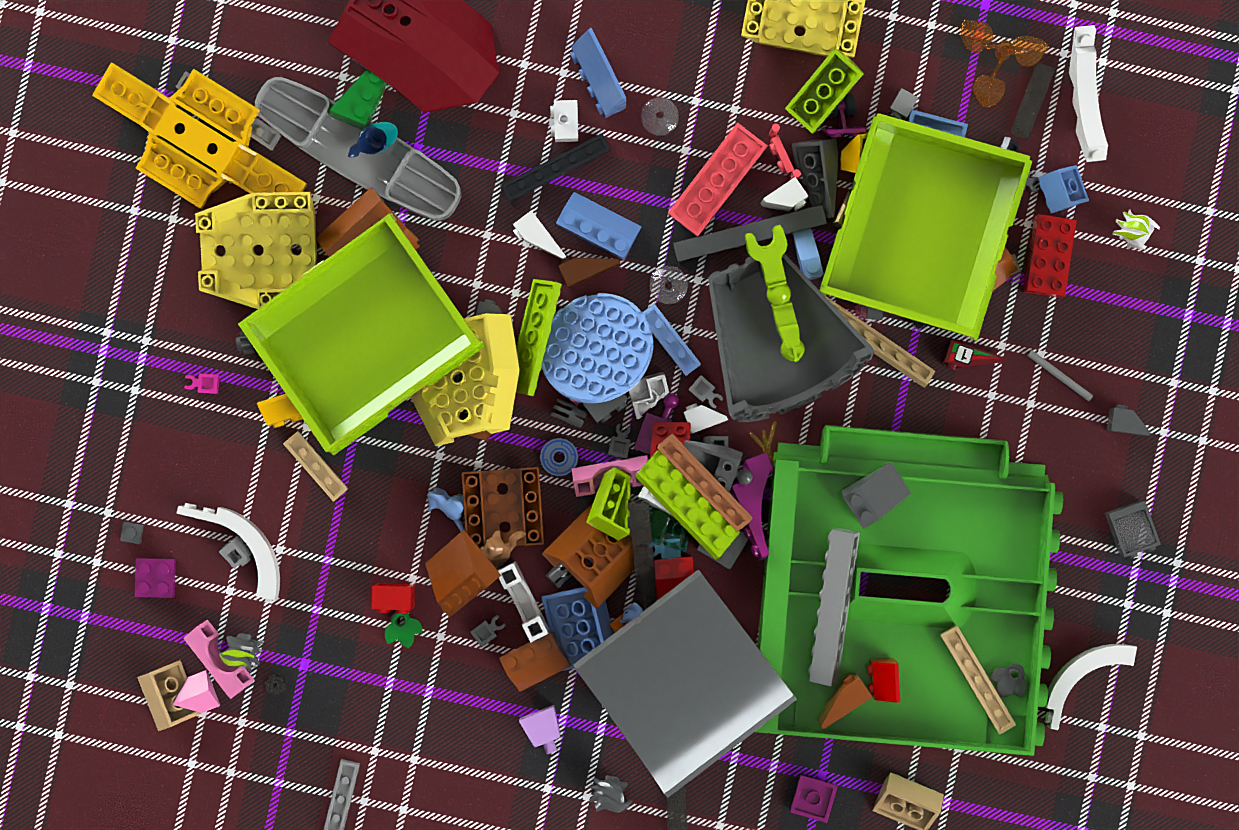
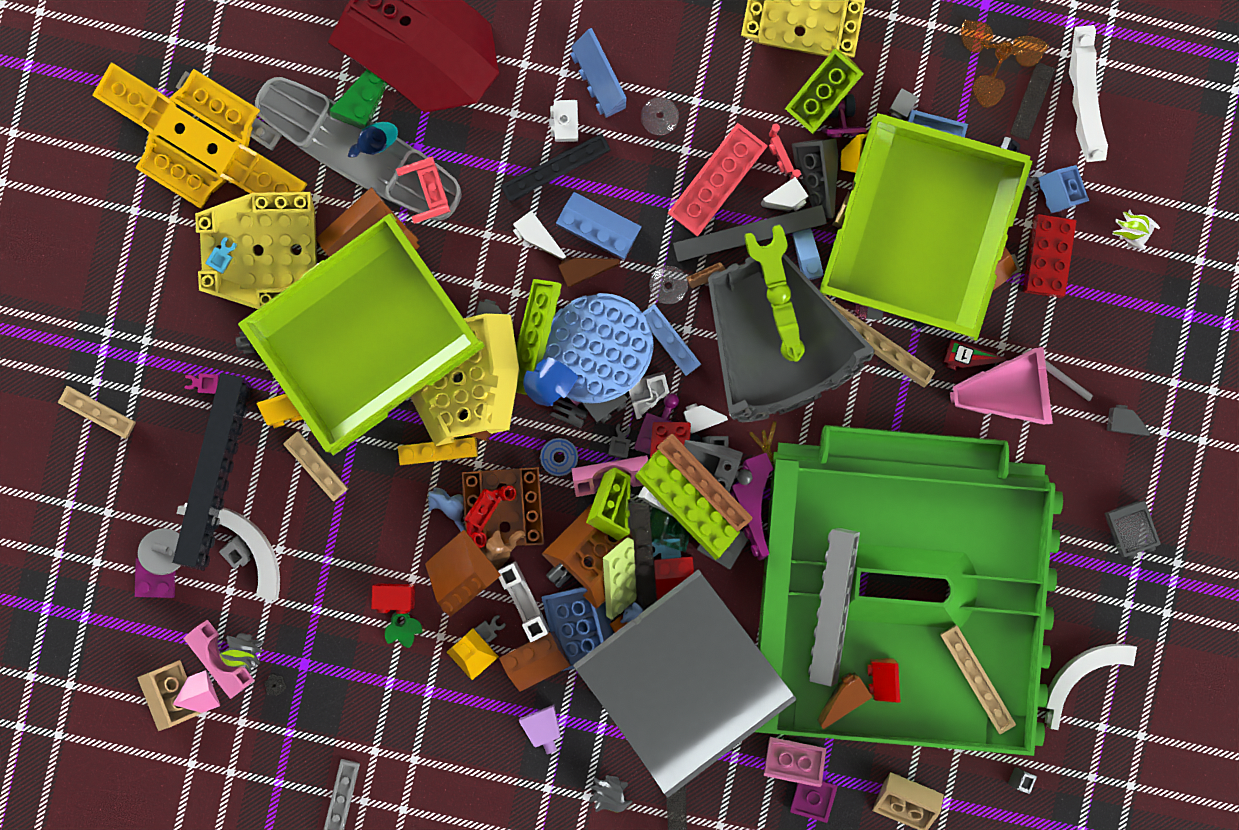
dark grey plate [120,522,144,544] -> none
light grey plate [688,376,723,408] -> none
dark grey slope [841,461,911,529] -> none
dark grey plate [990,664,1027,697] -> none
none -> tan plate [58,386,136,439]
none -> light grey shield [138,528,180,575]
none -> black brick [172,373,252,571]
none -> medium azure plate [206,237,237,274]
none -> coral plate [396,156,451,224]
none -> yellow brick [398,437,478,465]
none -> yellow slope [447,629,499,680]
none -> red plate [464,486,516,548]
none -> blue brick [523,357,579,406]
none -> yellowish green plate [603,537,637,620]
none -> medium nougat plate [686,262,726,288]
none -> bright pink plate [763,737,827,787]
none -> bright pink cone [950,347,1053,425]
none -> dark grey slope [1008,767,1037,794]

